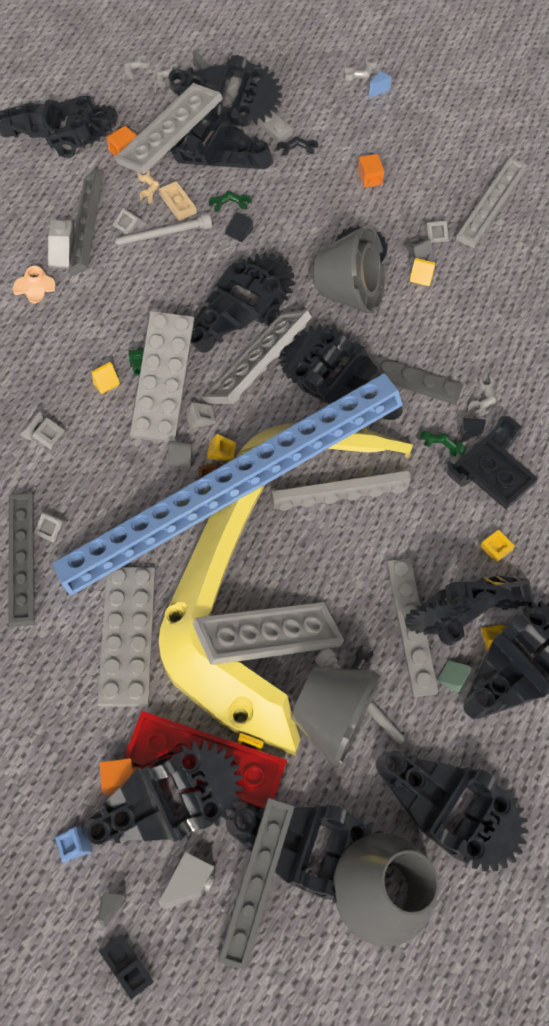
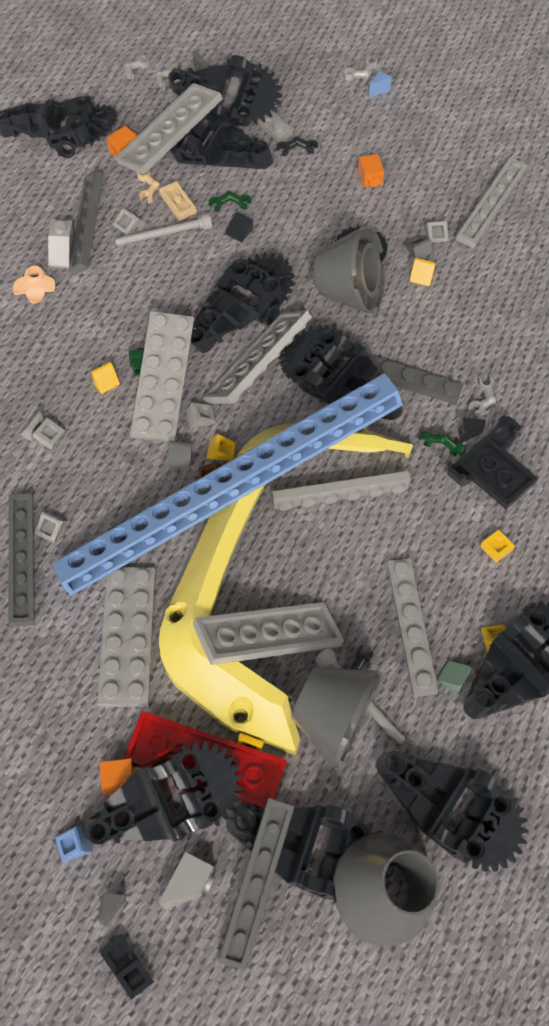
black connector [404,576,534,646] -> none

